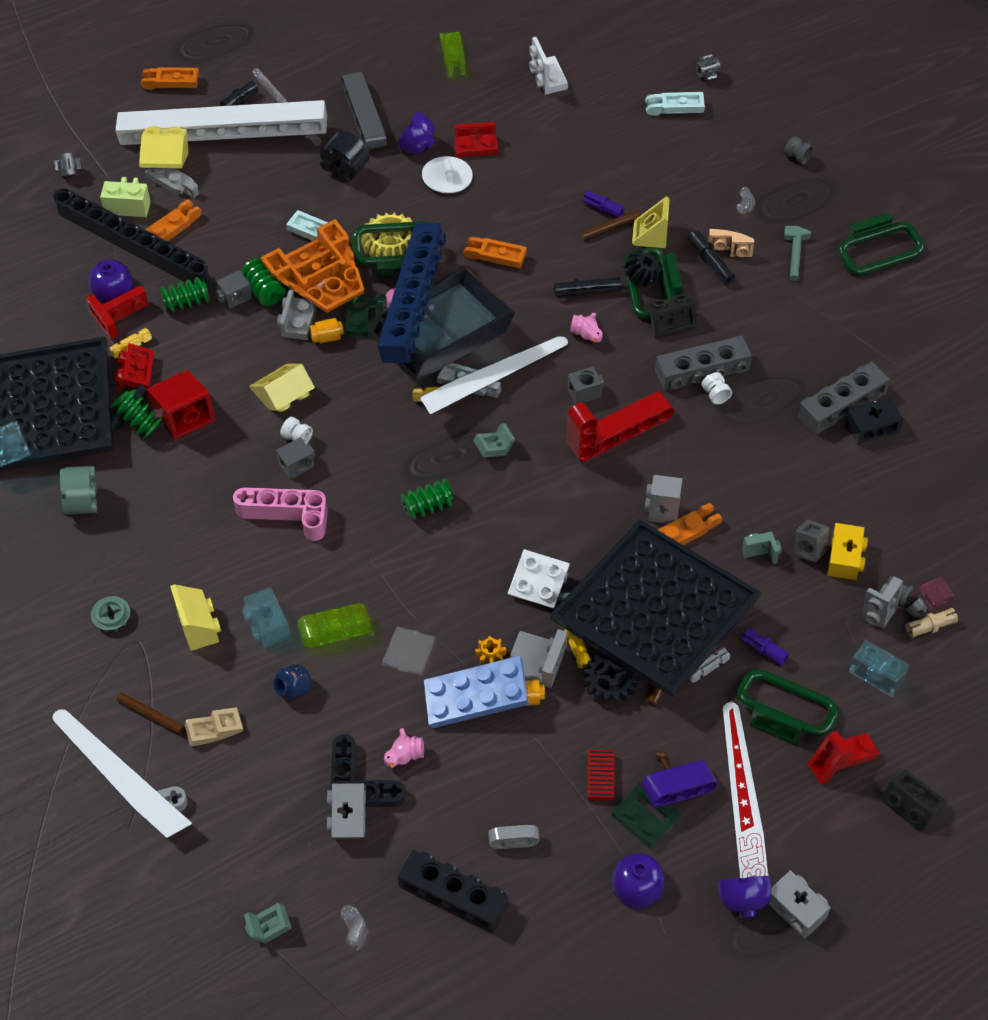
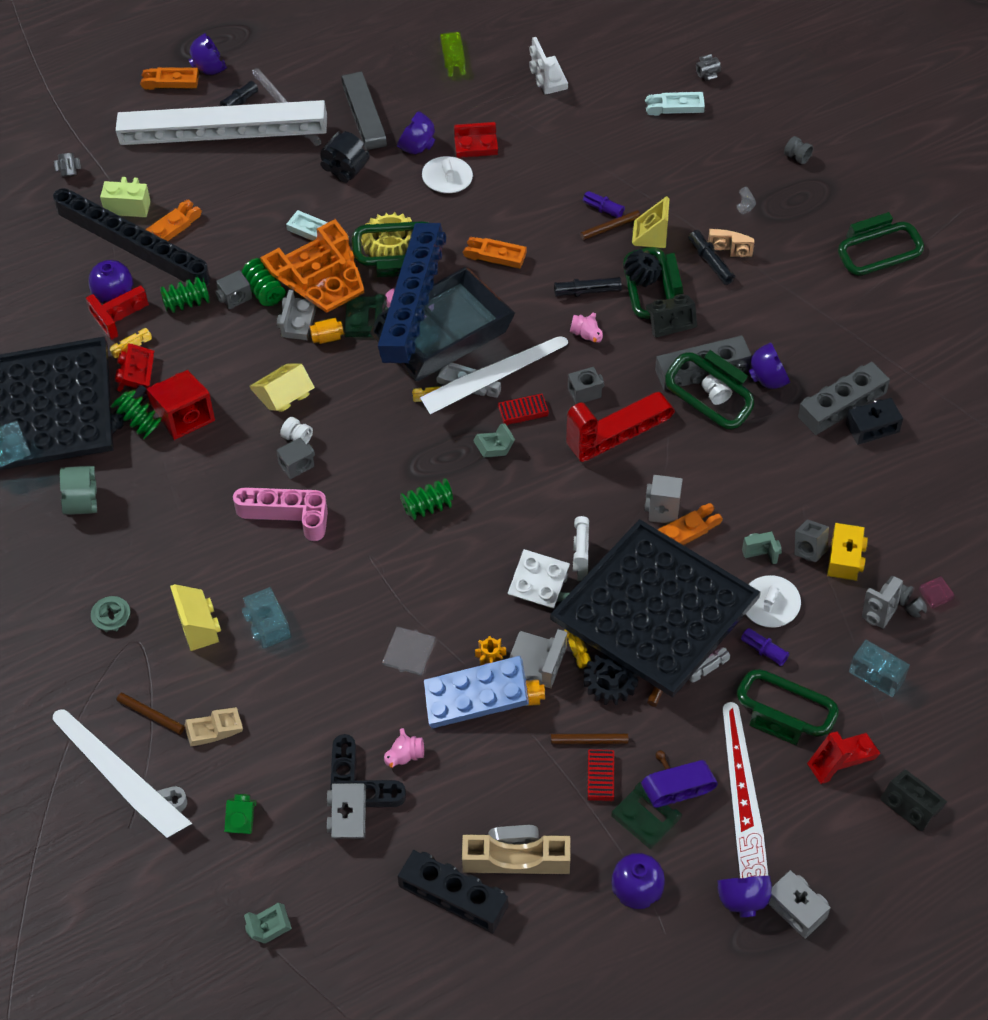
light yellow slope [139,126,188,168] -> none
light grey hinge [145,168,199,198] -> none
dark blue head [273,664,311,700] -> none
clear neon green beam [297,603,372,648] -> none
clear arm [341,905,365,947] -> none
sand green piece [784,226,811,281] -> none
tan pin [906,608,958,638] -> none
none -> dark purple cylinder [189,33,227,75]
none -> green bracket [224,794,257,834]
none -> tan arch [462,835,570,874]
none -> red tile [498,394,549,425]
none -> reddish brown bar [551,734,628,744]
none -> white plate [573,516,589,581]
none -> dark green bar [665,350,754,429]
none -> white shield [746,576,801,628]
none -> dark purple cylinder [749,342,790,389]

